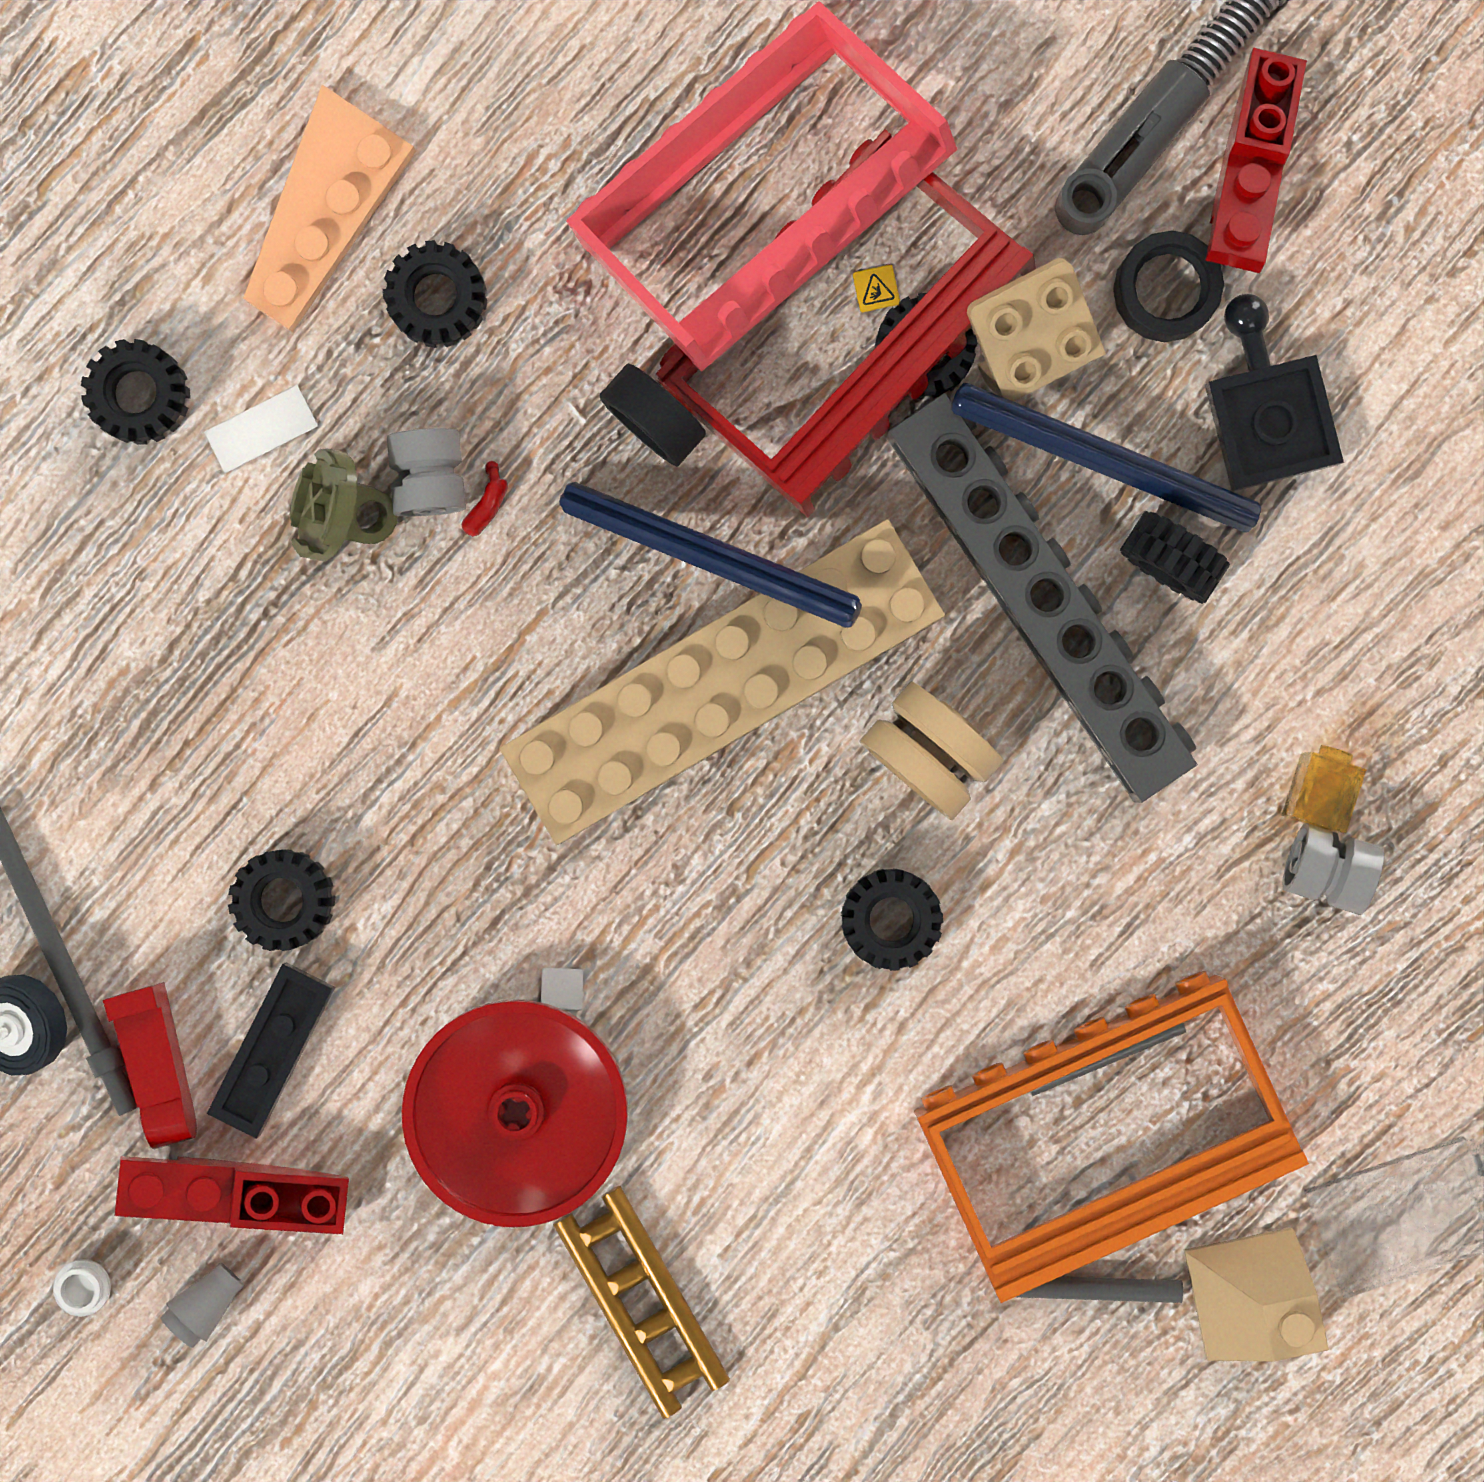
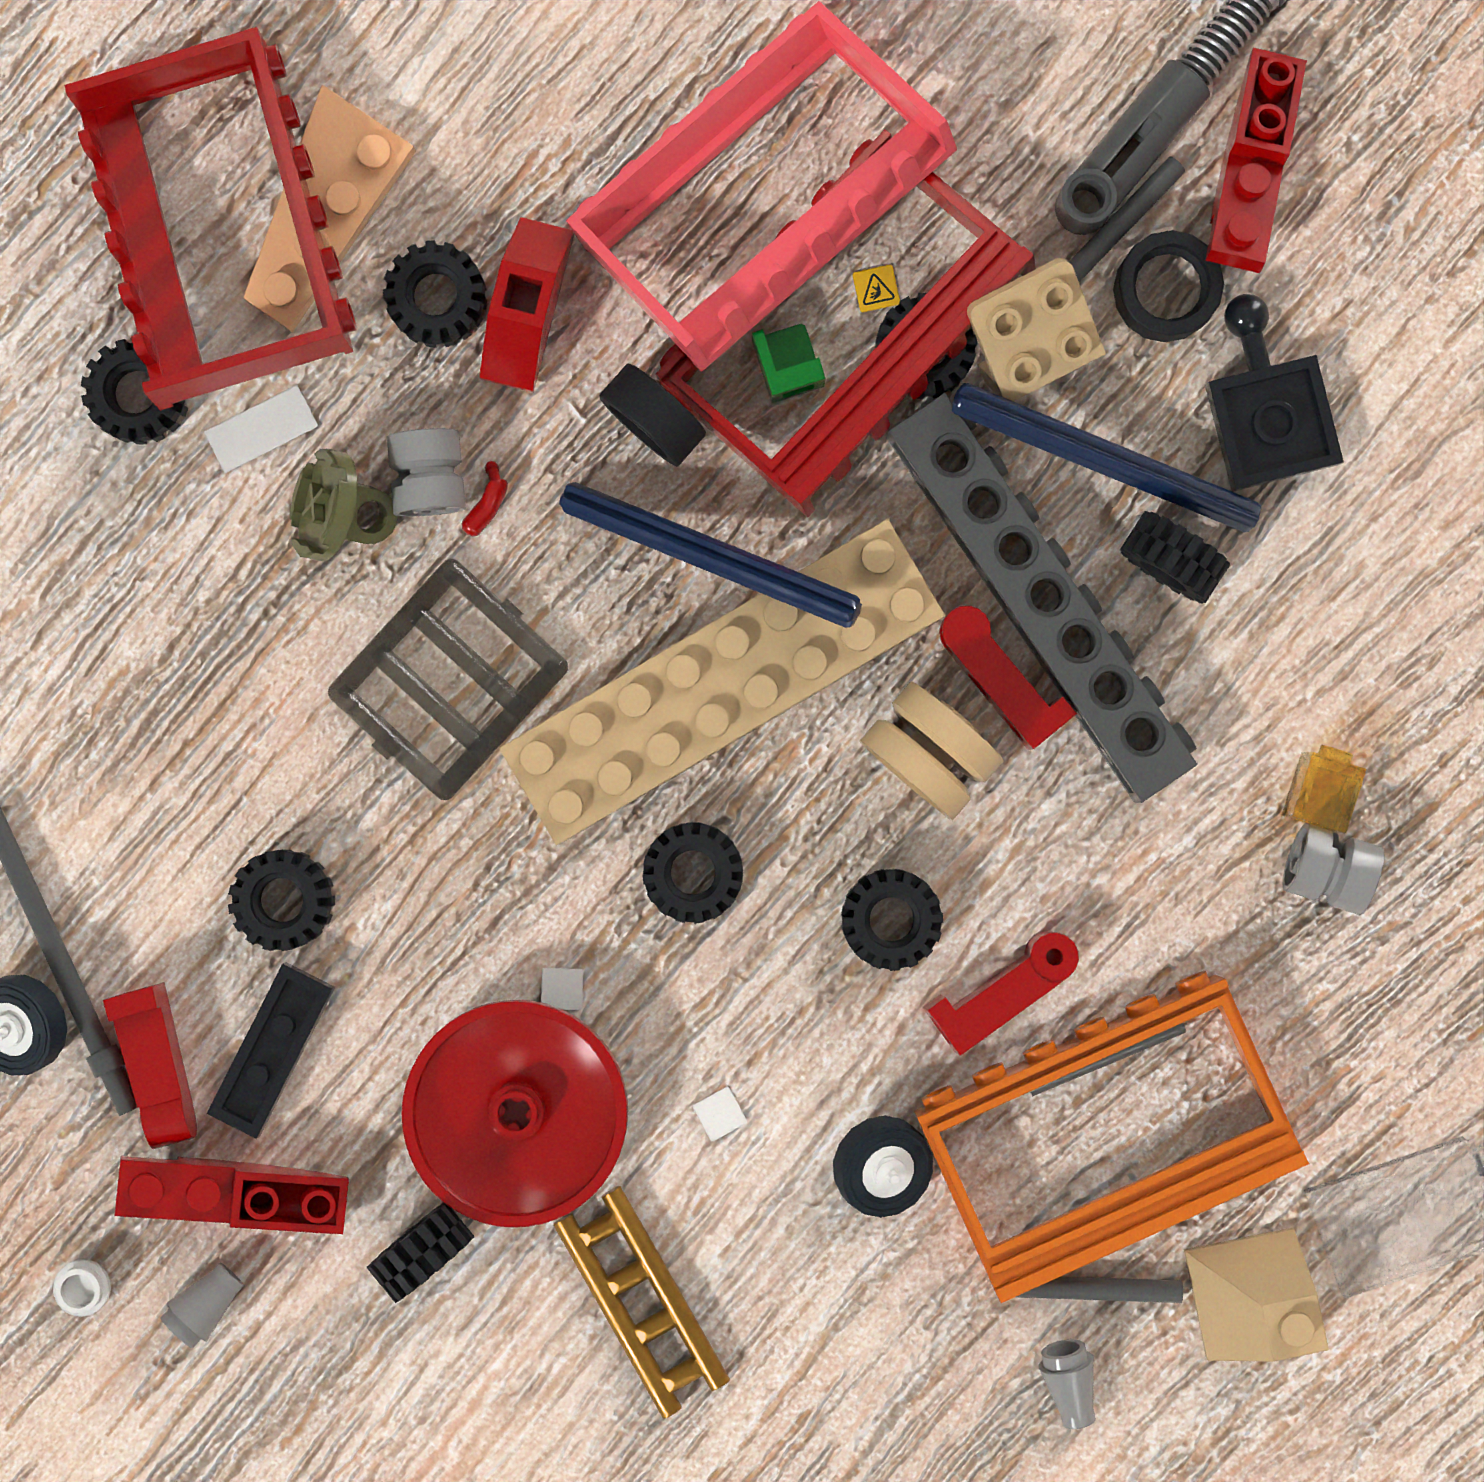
none -> red window [64,27,357,411]
none -> clear smoke bar [328,559,568,800]
none -> black tyre [367,1202,474,1303]
none -> red slope [479,217,574,393]
none -> black tyre [642,822,743,924]
none -> white sticker [693,1087,747,1141]
none -> green panel [752,324,826,403]
none -> black wheel [833,1115,933,1218]
none -> red leg [922,931,1079,1056]
none -> red leg [939,606,1077,750]
none -> light grey cone [1039,1339,1096,1429]
none -> dark grey bar [1069,156,1185,282]

